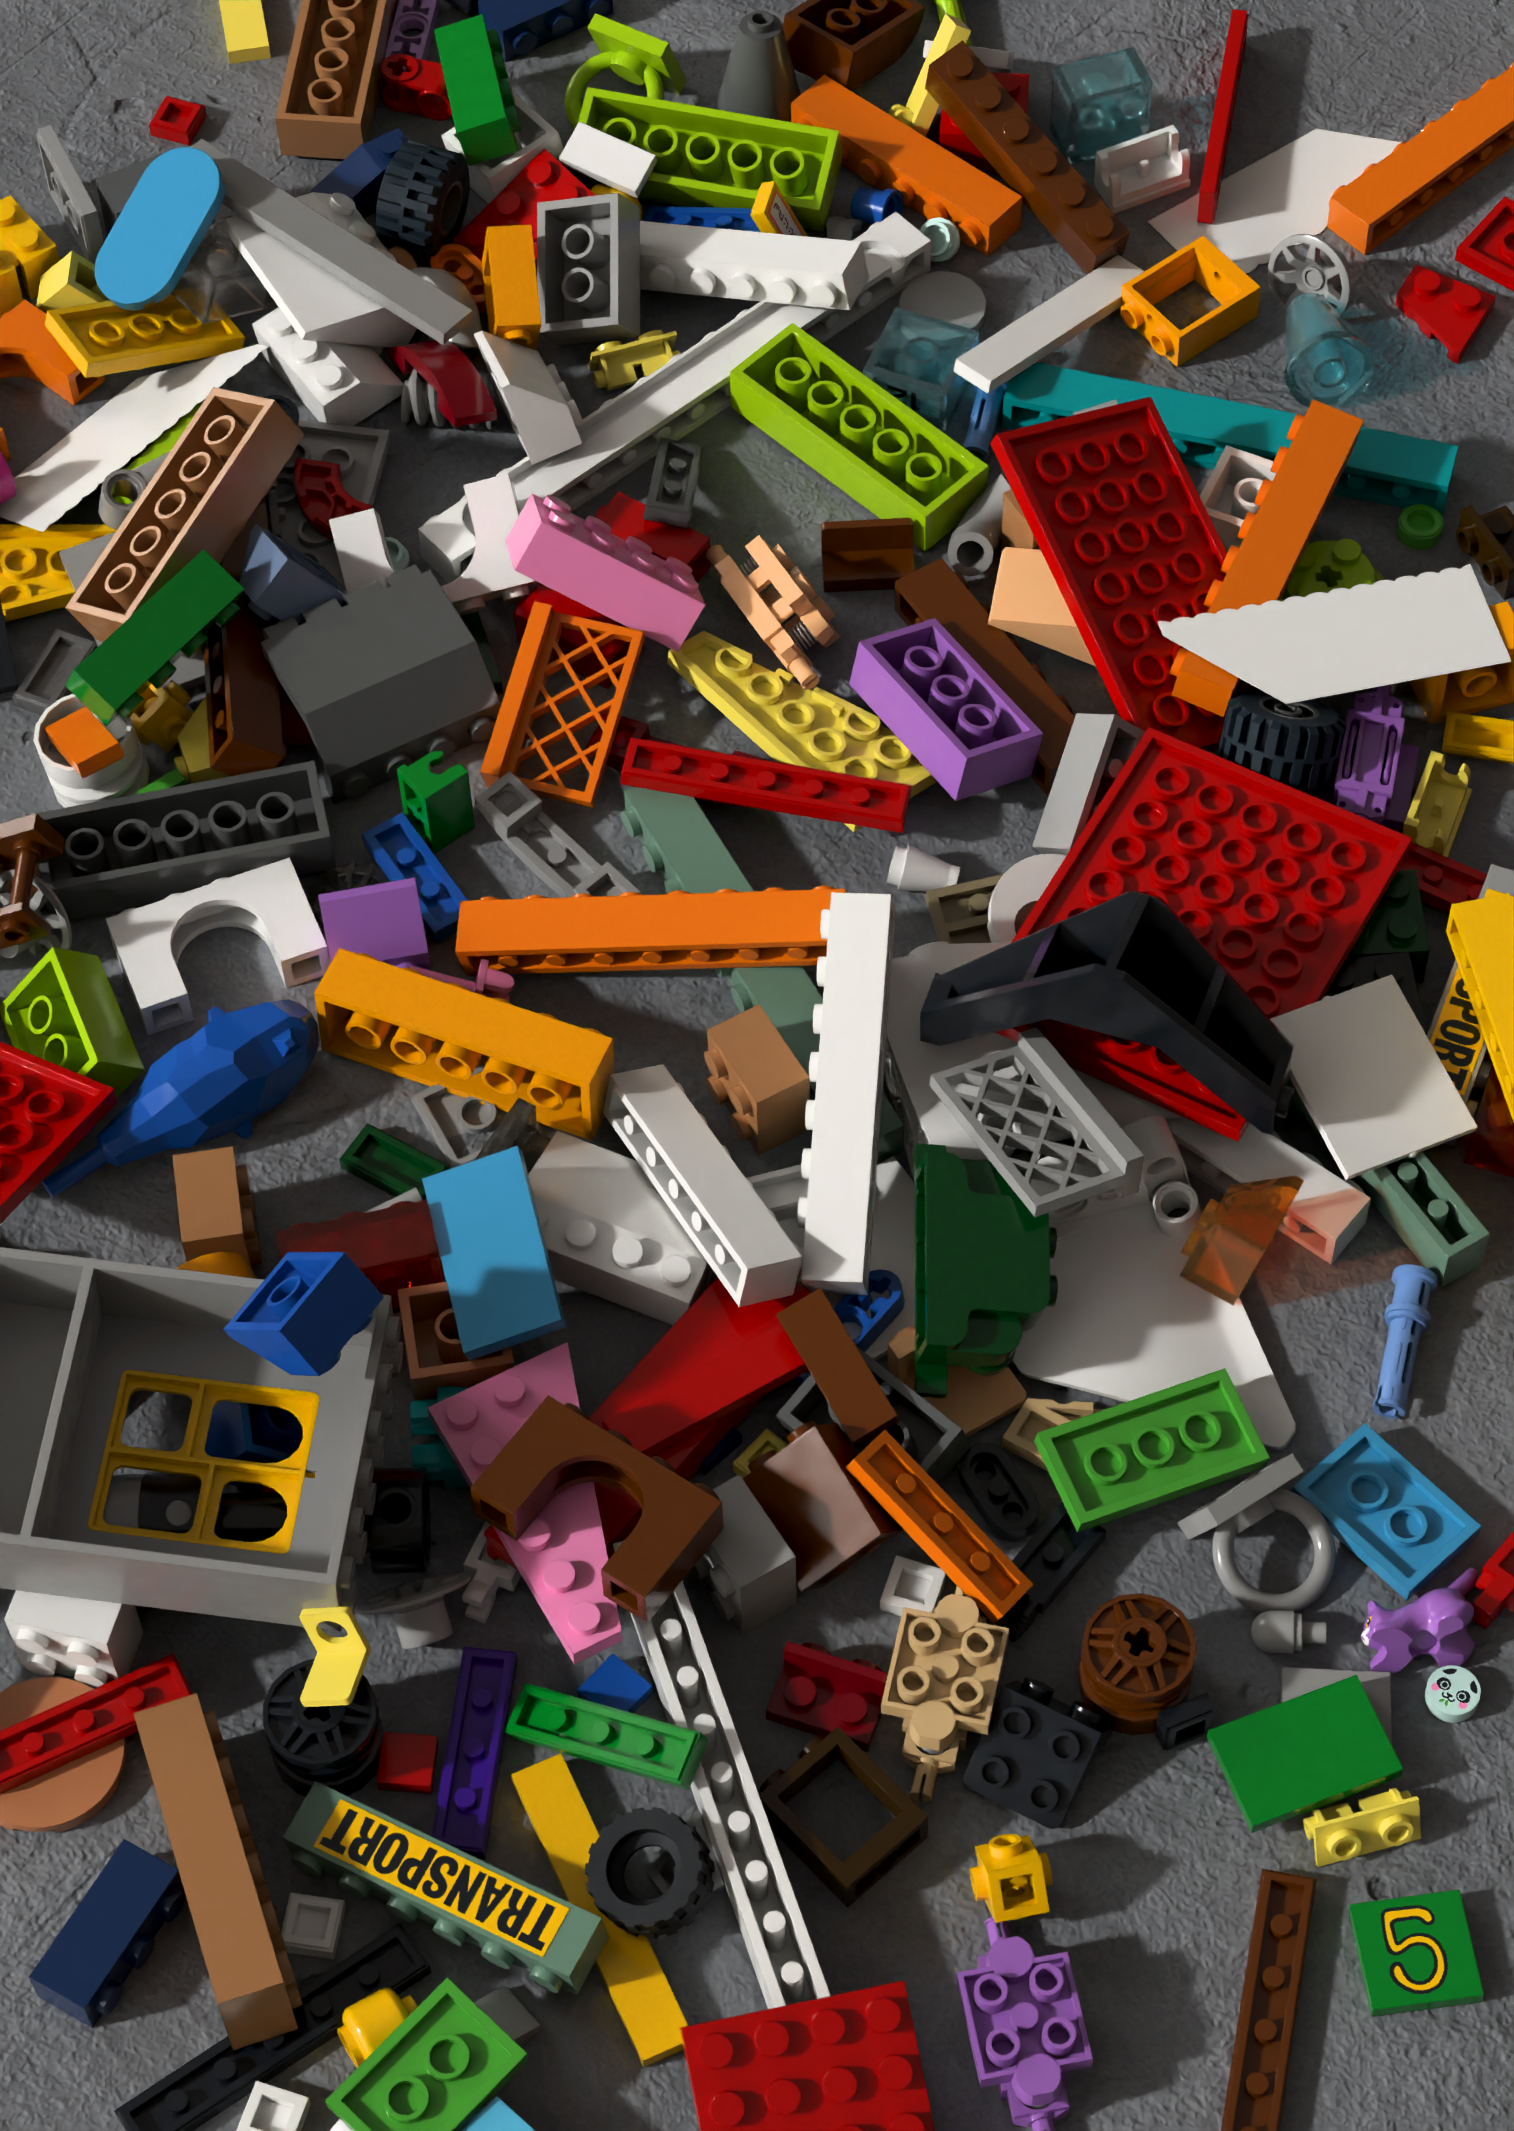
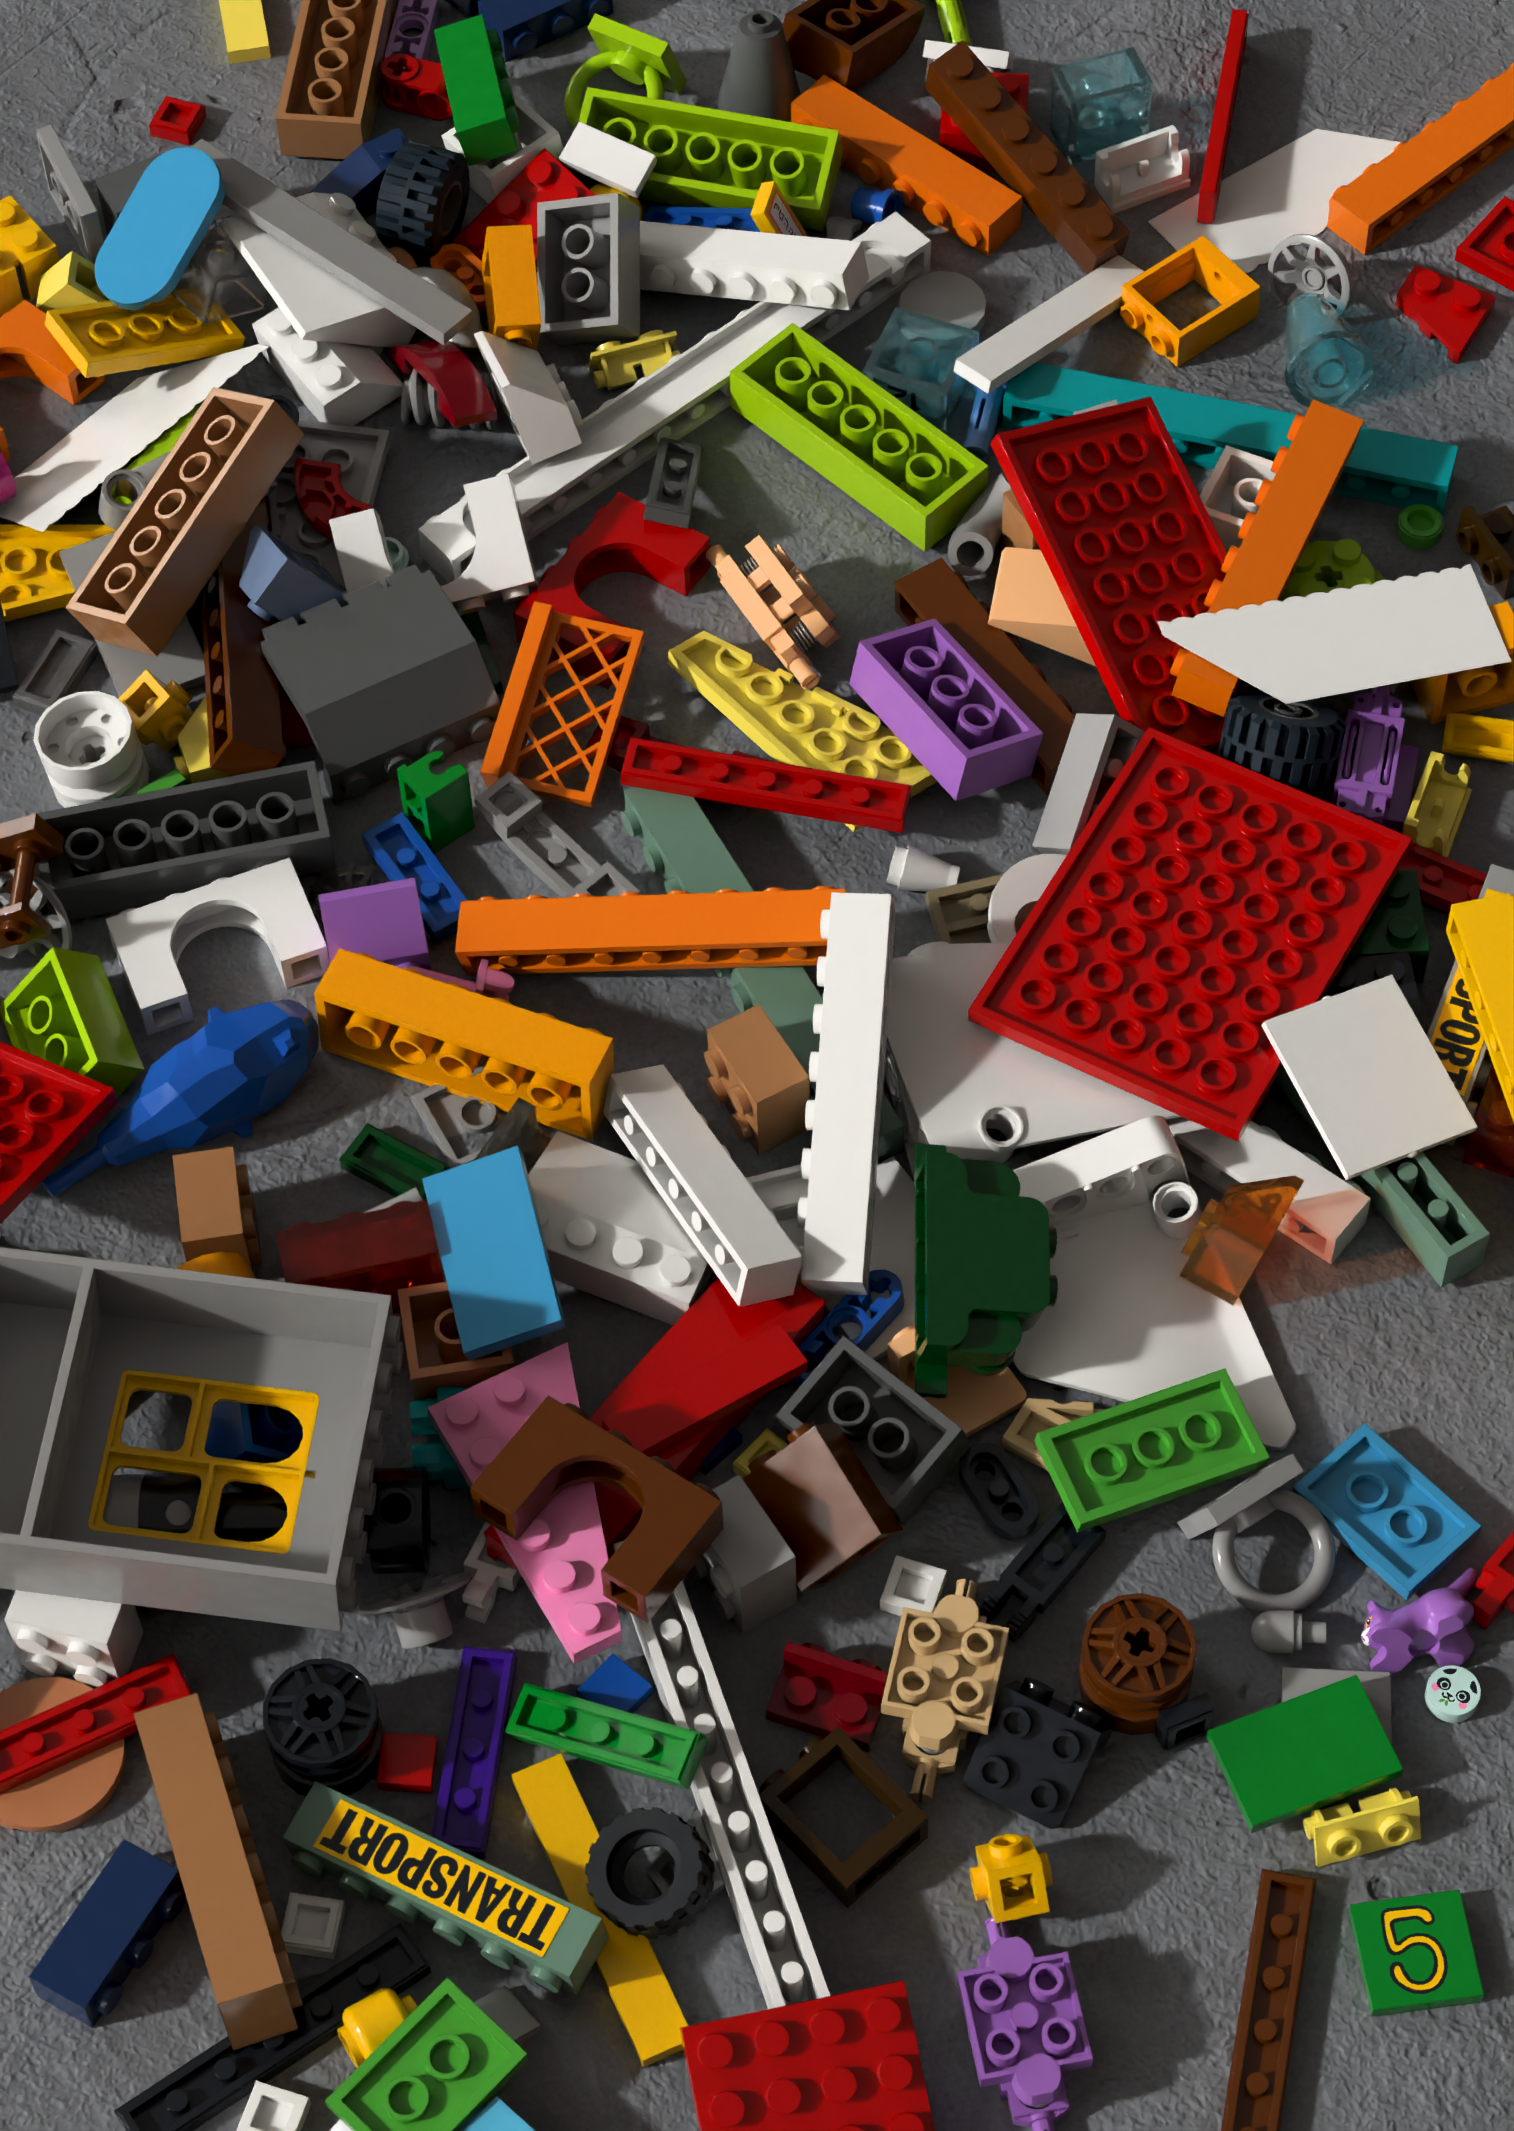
orange tile [44,706,125,778] -> none
green brick [66,549,245,726] -> none
blue slope [223,1252,384,1376] -> none
light yellow bracket [299,1607,371,1707] -> none
bright pink brick [505,493,706,652] -> none
reddish brown tile [776,1287,900,1447] -> none
reddish brown panel [821,518,915,593] -> none
orange plate [845,1430,1034,1624] -> none
light yellow hinge [889,13,971,137] -> none
light aqua plate [919,217,960,262] -> none
black panel [920,890,1294,1135] -> none
light grey fence [930,1027,1144,1217] -> none
medium blue pin [1372,1264,1438,1419] -> none

